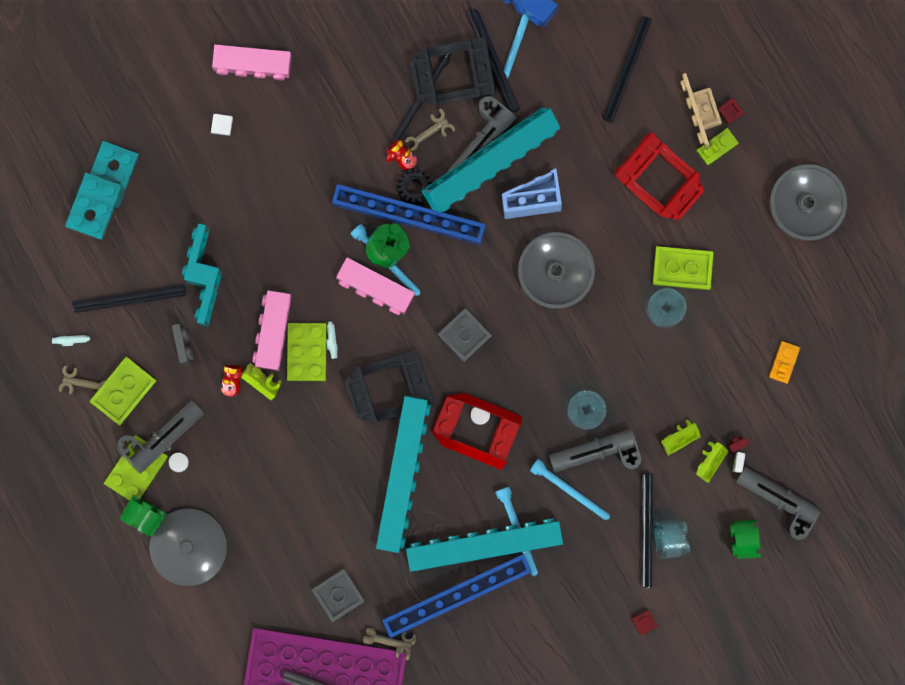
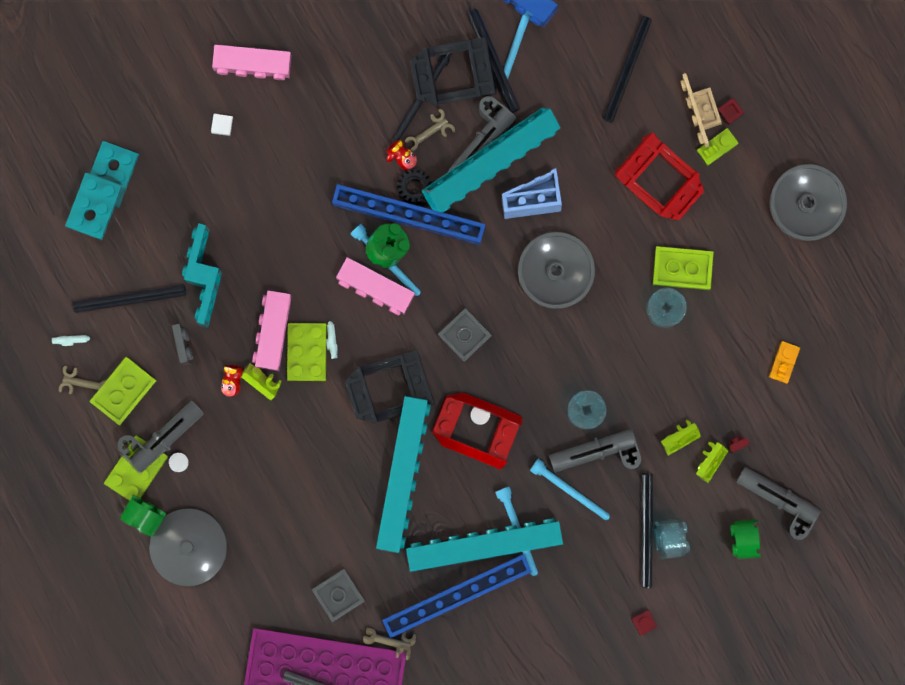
white tile [732,452,745,473] -> none

